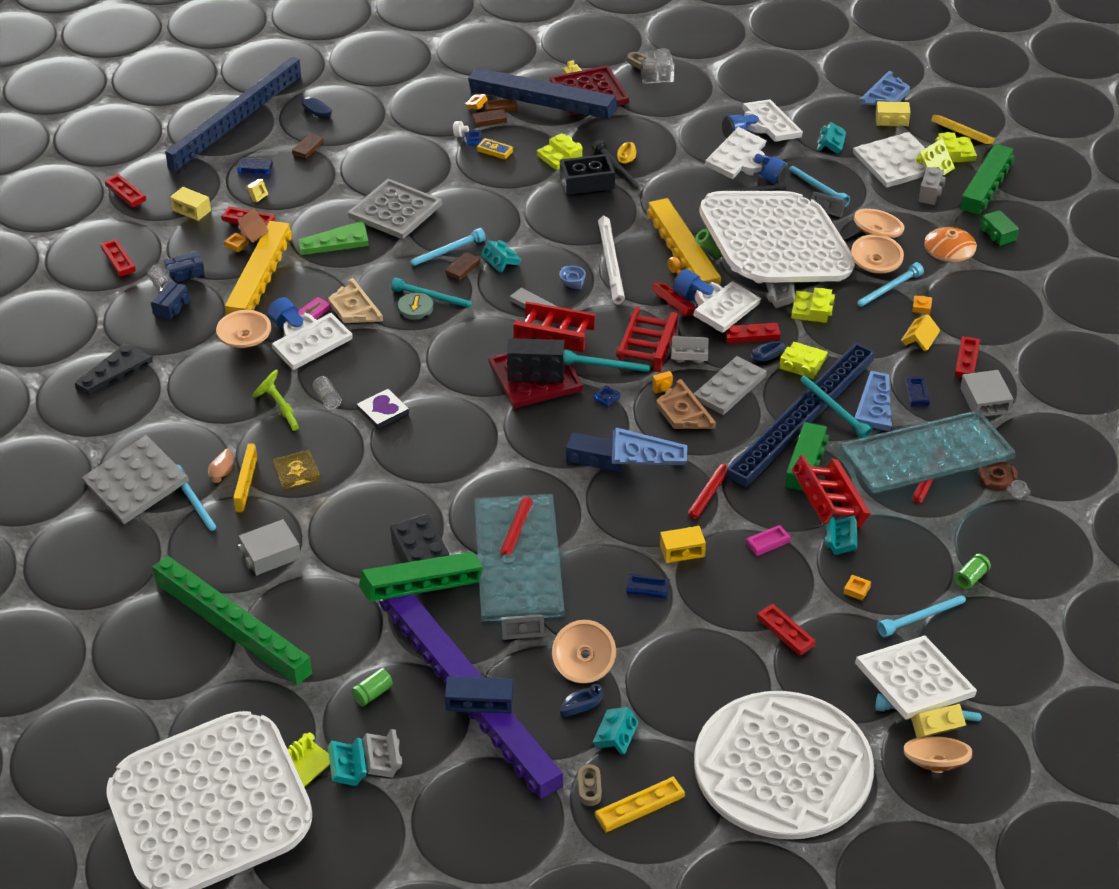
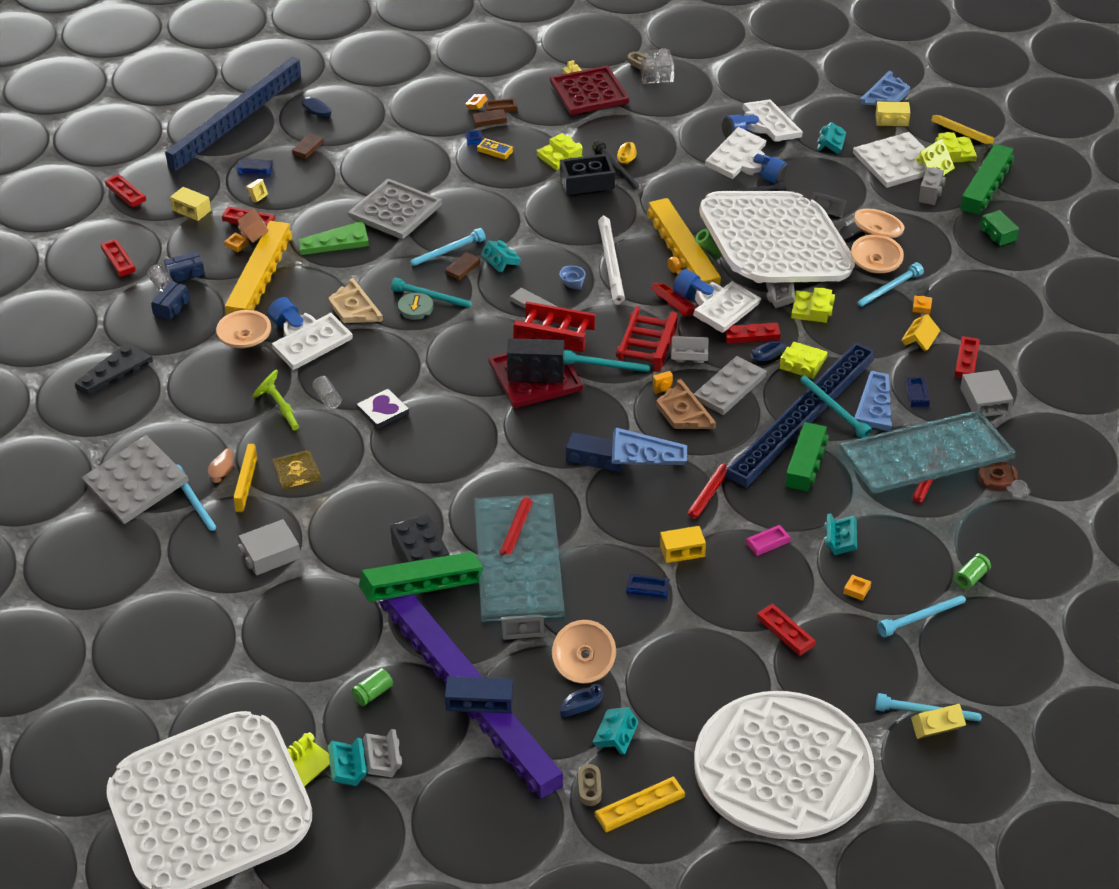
green brick [152,555,312,686] -> none
dark pink tile [298,297,331,319] -> none
white tile [453,121,469,138] -> none
dark blue brick [468,68,617,120] -> none
clear blue tile [594,385,620,407] -> none
medium azure piece [789,166,850,207] -> none
red fence [792,455,871,528] -> none
white plate [855,636,977,720] -> none
light nougat dish [904,737,972,773] -> none
dish [924,227,977,262] -> none

